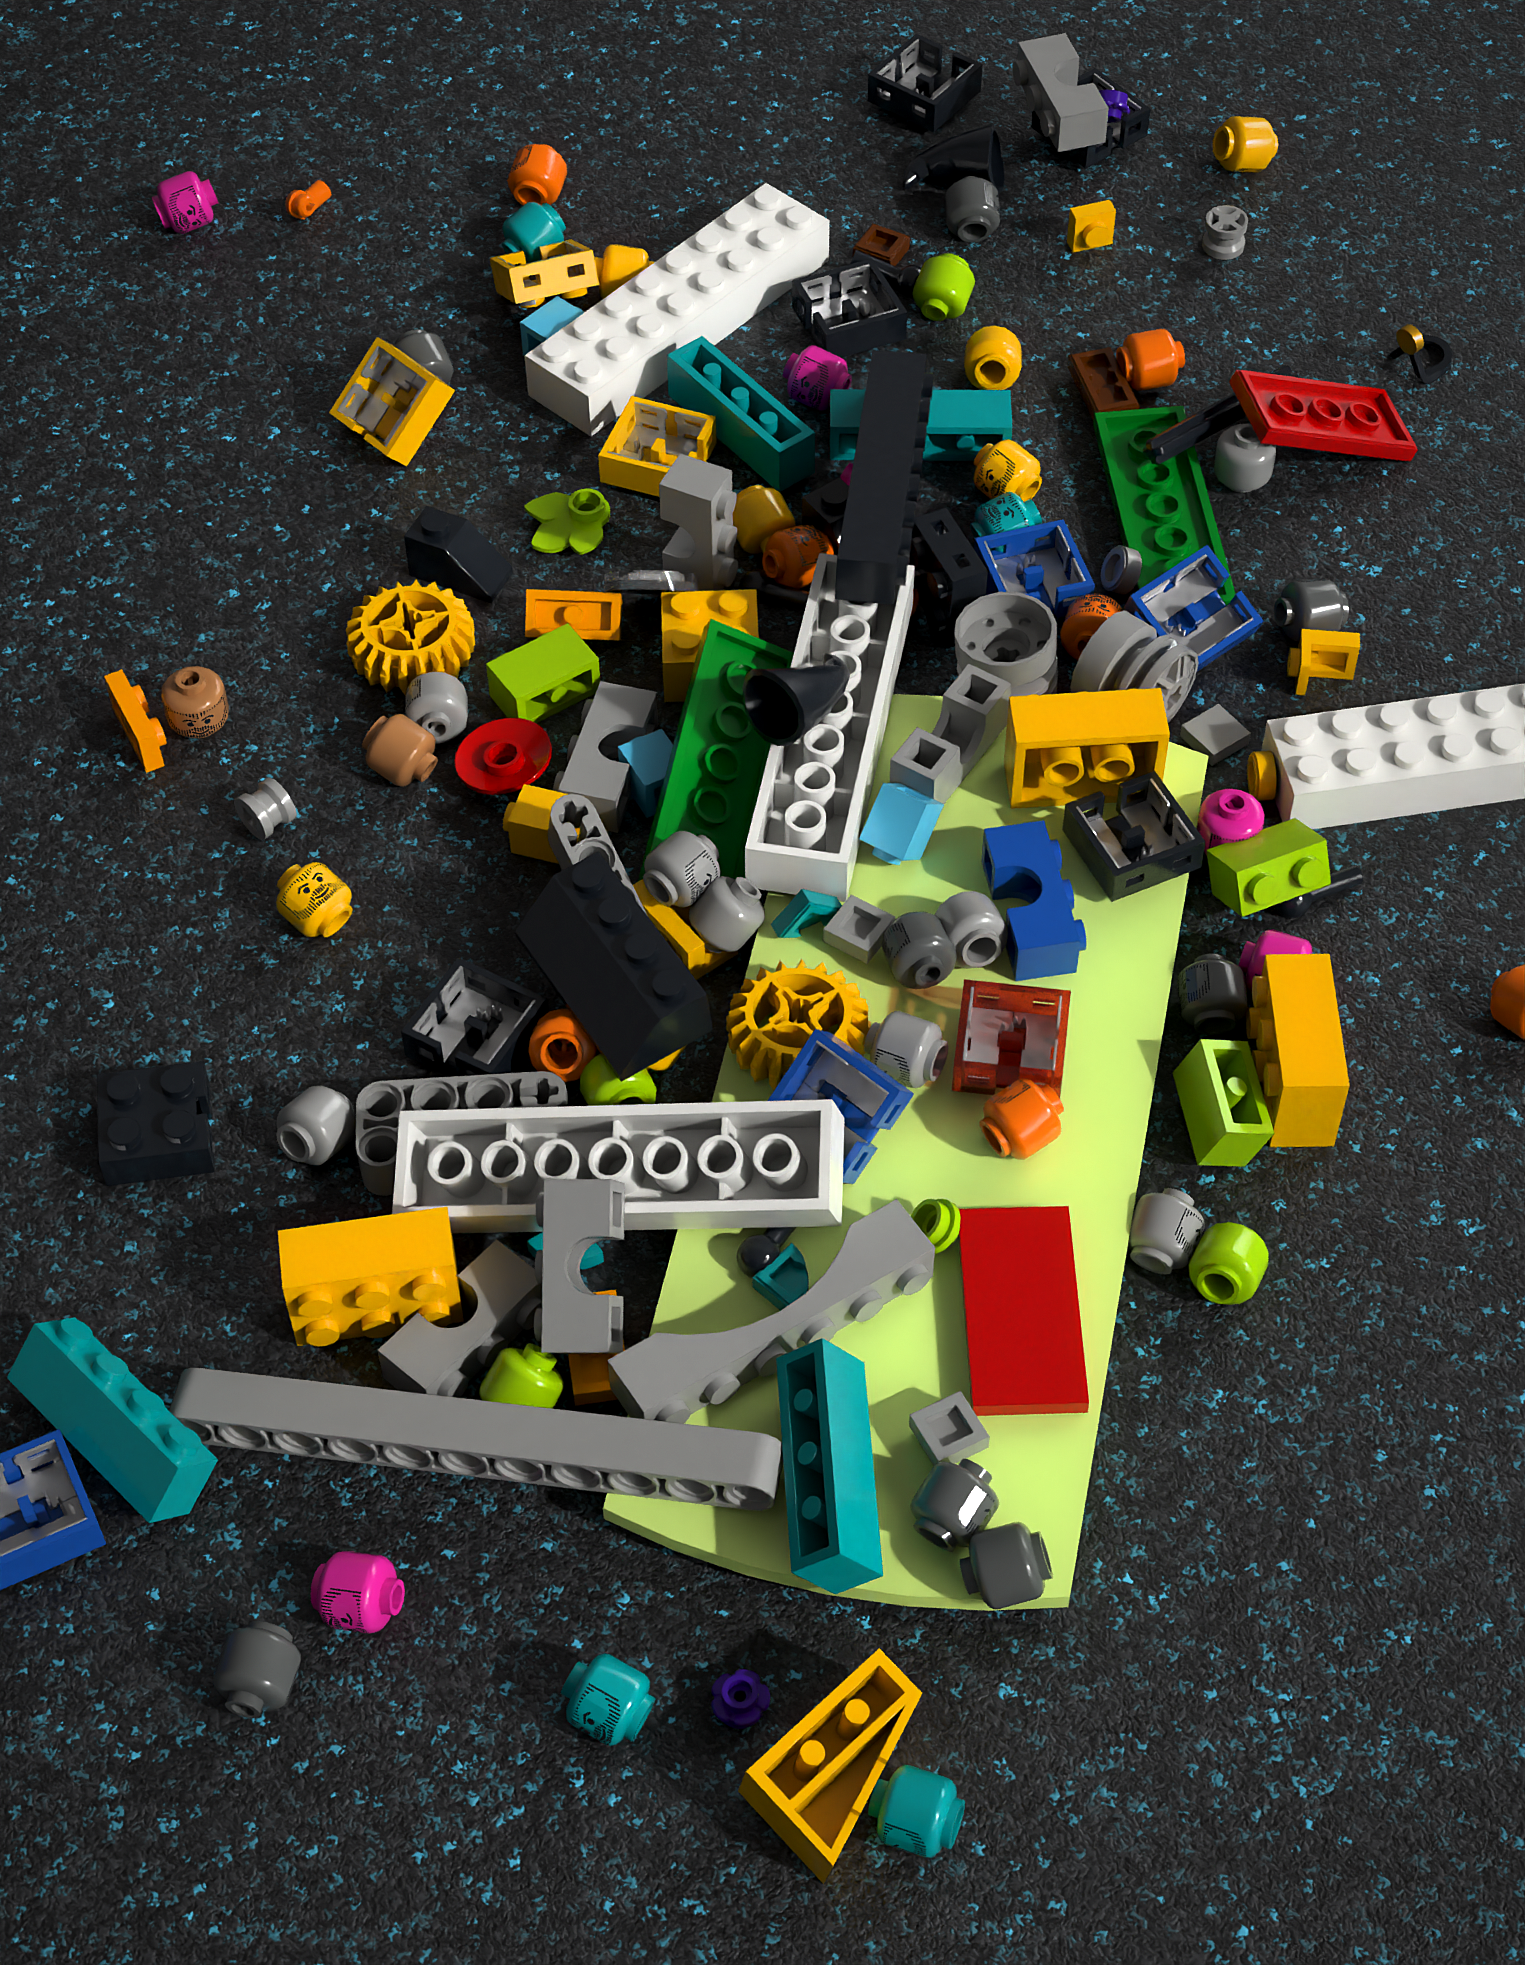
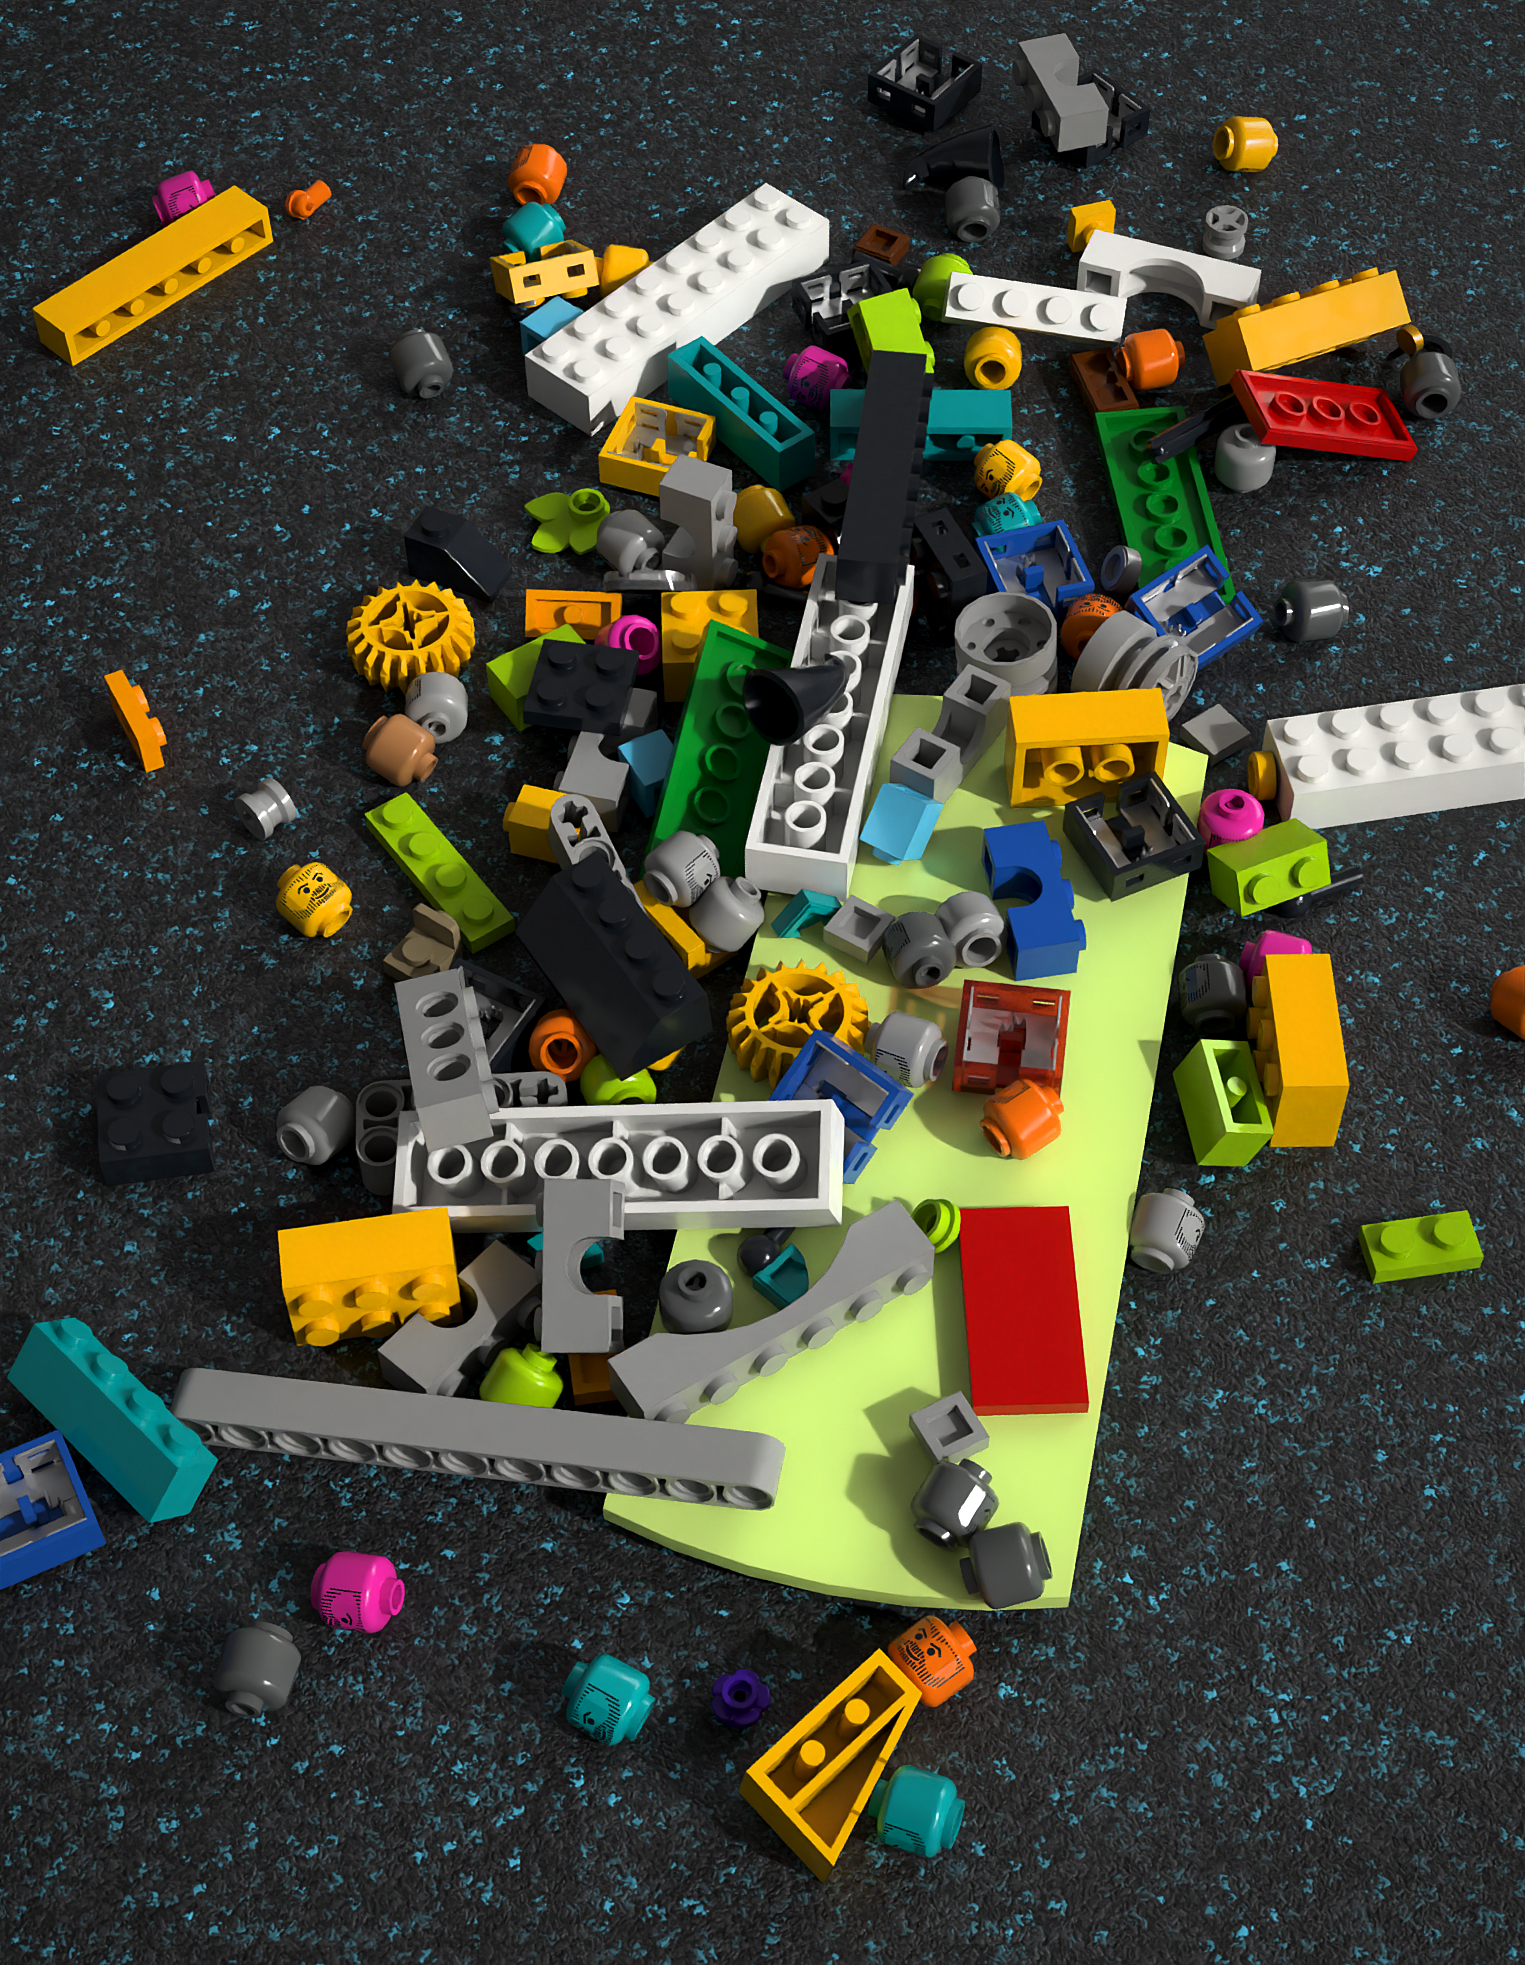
medium nougat head [161,666,229,738] -> none
yellow piece [329,337,455,466] -> none
red dish [455,718,552,795] -> none
teal brick [776,1338,883,1594] -> none
dark purple plate [1099,90,1130,123] -> none
lime head [1189,1222,1269,1305] -> none
yellow bracket [1287,629,1360,696] -> none
none -> yellow brick [32,185,273,366]
none -> lime plate [364,792,515,954]
none -> dark tan bracket [383,903,463,982]
none -> light grey brick [394,968,500,1152]
none -> black plate [523,639,640,736]
none -> dark pink head [594,615,662,680]
none -> light grey head [596,510,665,579]
none -> dark grey head [658,1259,733,1335]
none -> lime brick [847,287,935,378]
none -> orange head [887,1616,977,1708]
none -> white arch [941,272,1127,348]
none -> white arch [1077,229,1261,329]
none -> yellow brick [1202,267,1411,387]
none -> lime plate [1358,1210,1484,1284]
none -> dark grey head [1400,352,1461,419]

